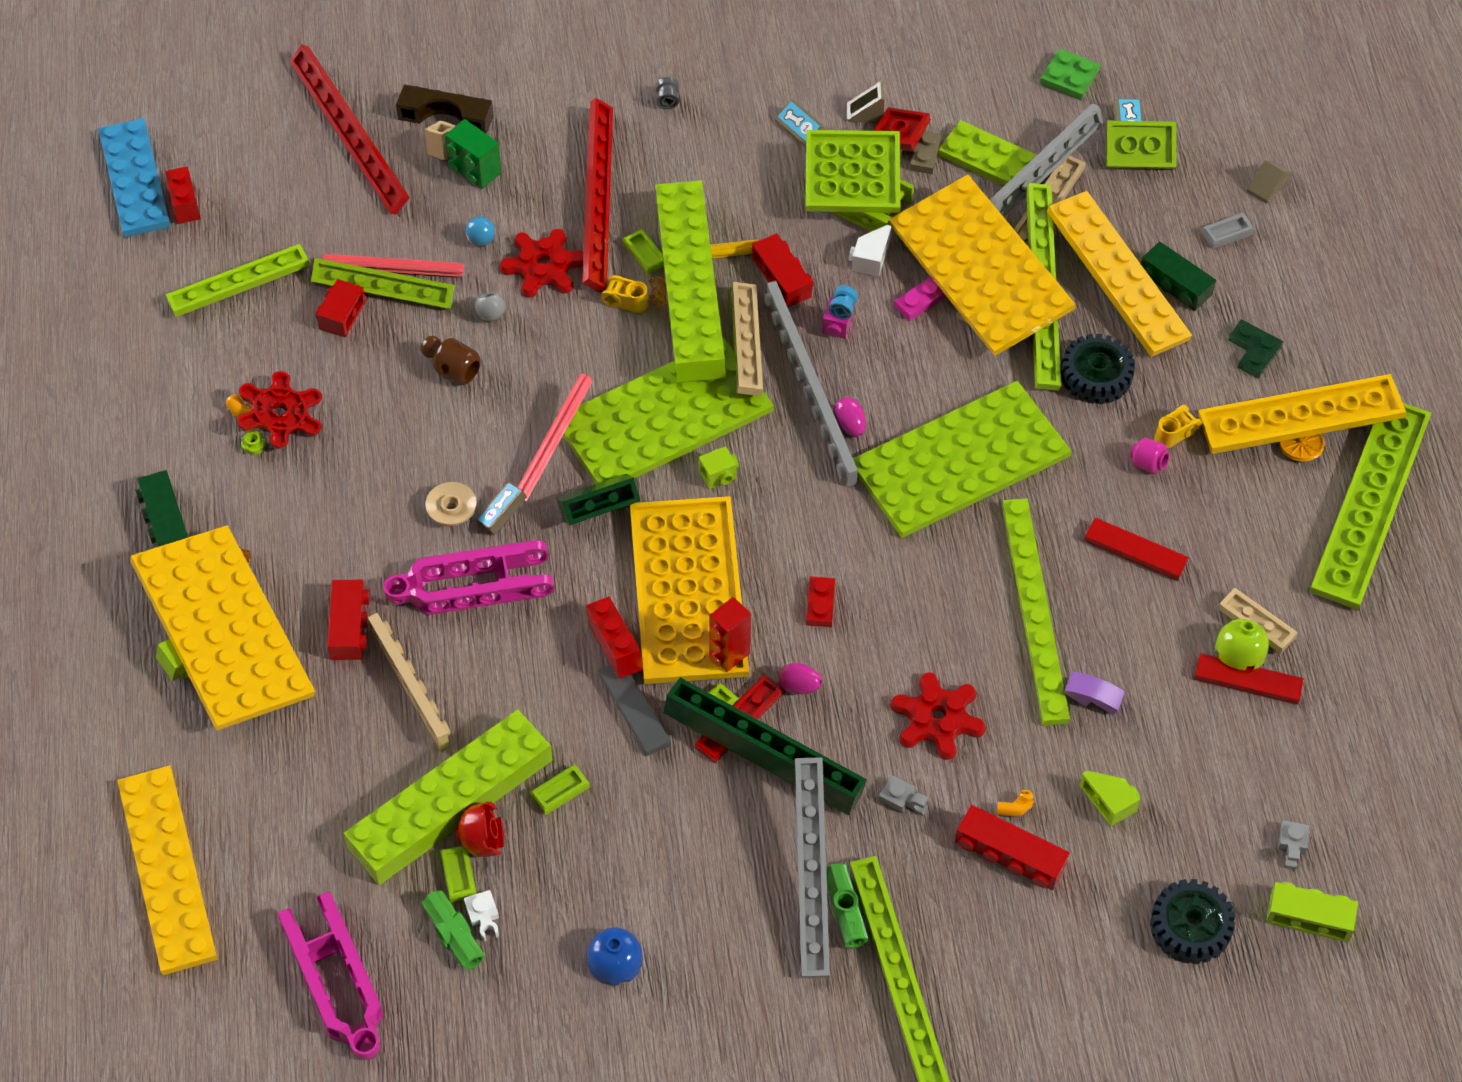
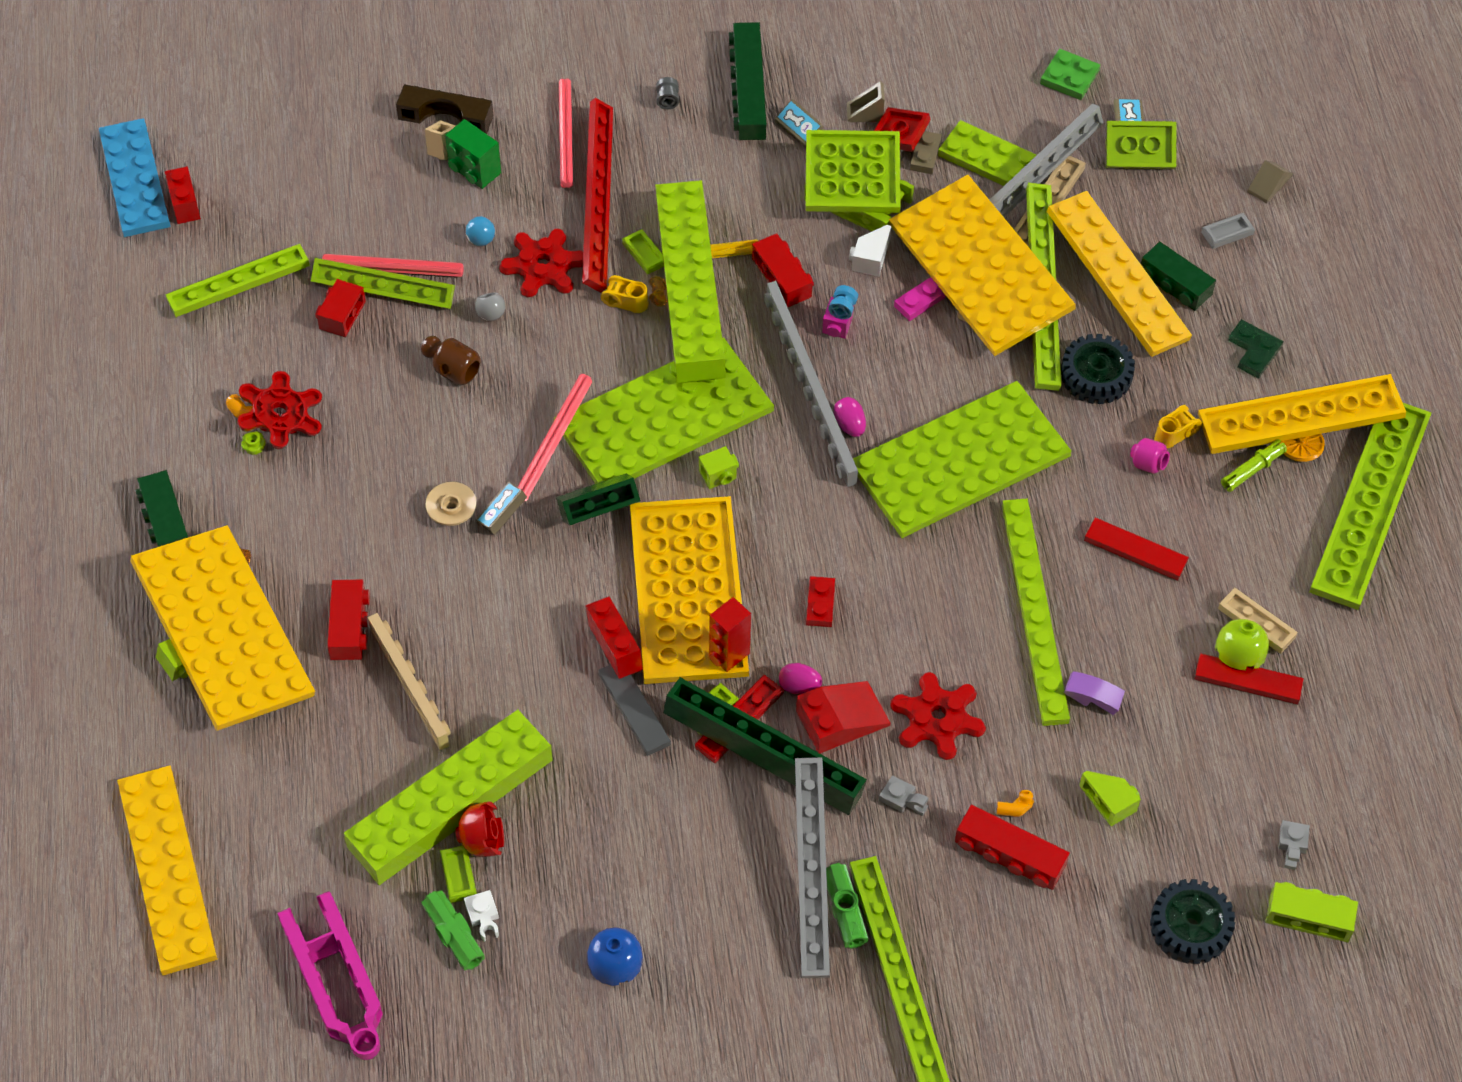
red plate [289,44,410,215] -> none
dark pink piece [384,540,555,615] -> none
lime tile [530,764,590,816] -> none
tan plate [731,282,763,396] -> none
none -> coral axle [559,78,573,188]
none -> dark green brick [729,22,767,140]
none -> red slope [796,681,891,754]
none -> lime pin [1221,439,1287,492]

